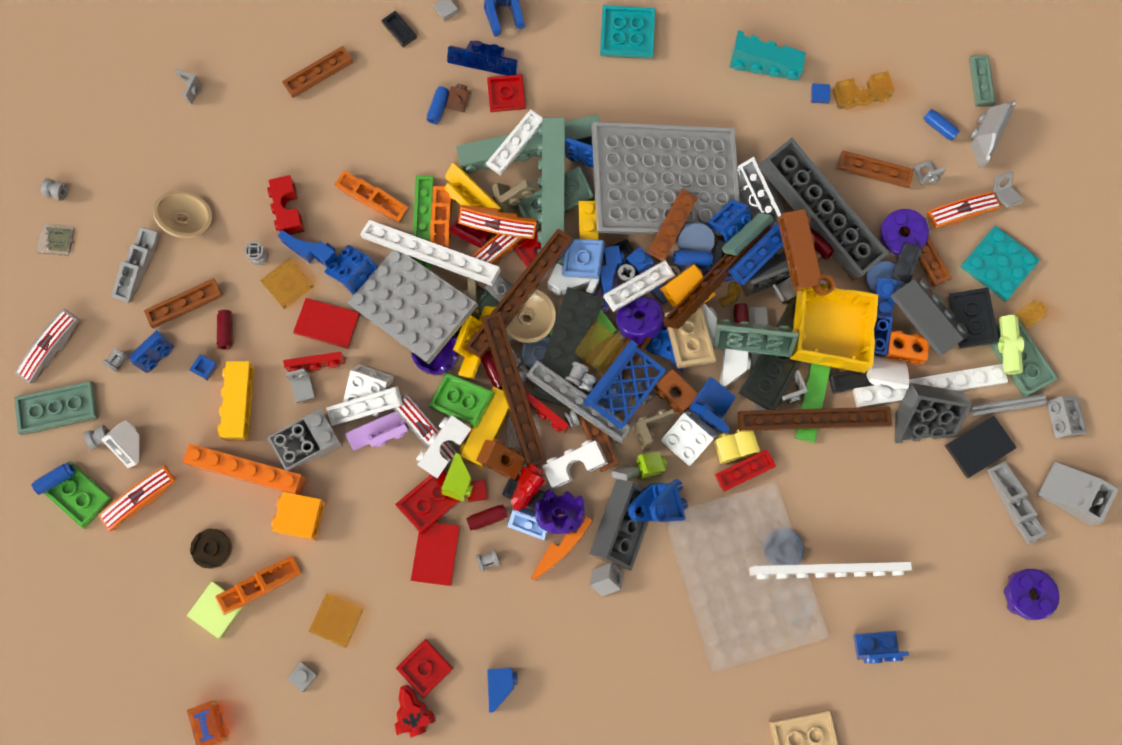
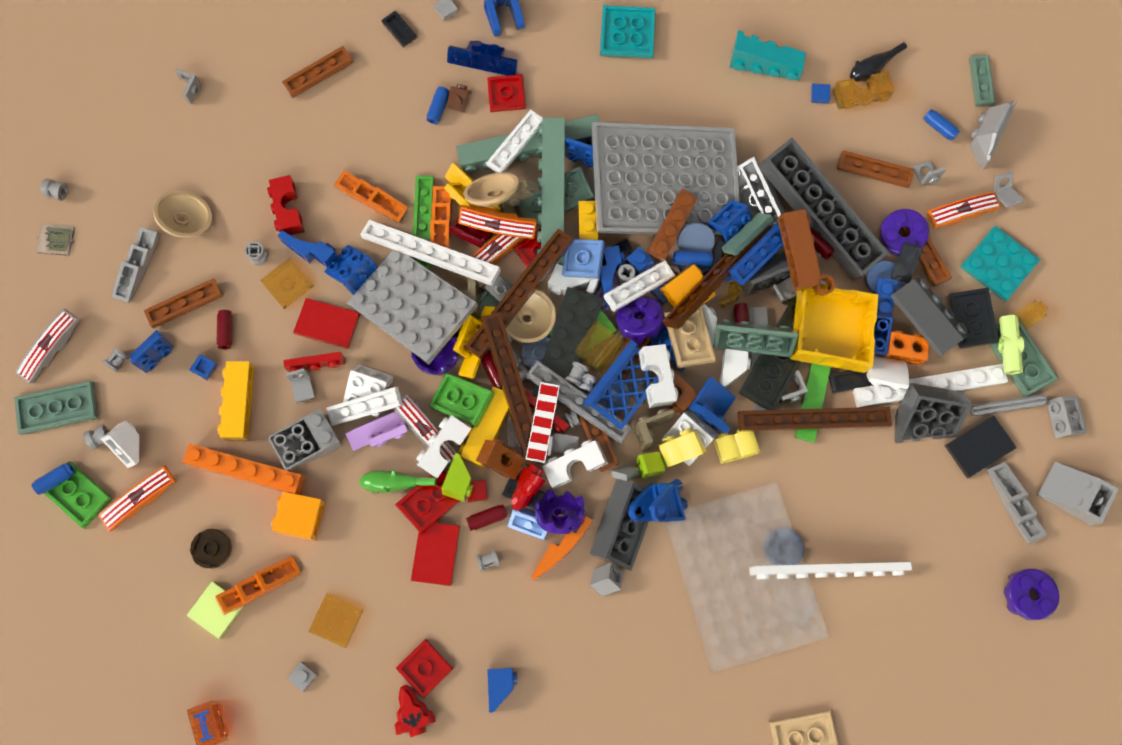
red plate [714,449,776,493] -> none
blue bracket [854,631,909,663] -> none
none -> bright green piece [359,470,437,494]
none -> tan dish [464,173,519,207]
none -> tile [526,382,560,463]
none -> light grey bracket [547,432,579,456]
none -> white arch [638,344,678,408]
none -> light yellow brick [658,428,706,467]
none -> black piece [849,42,907,82]

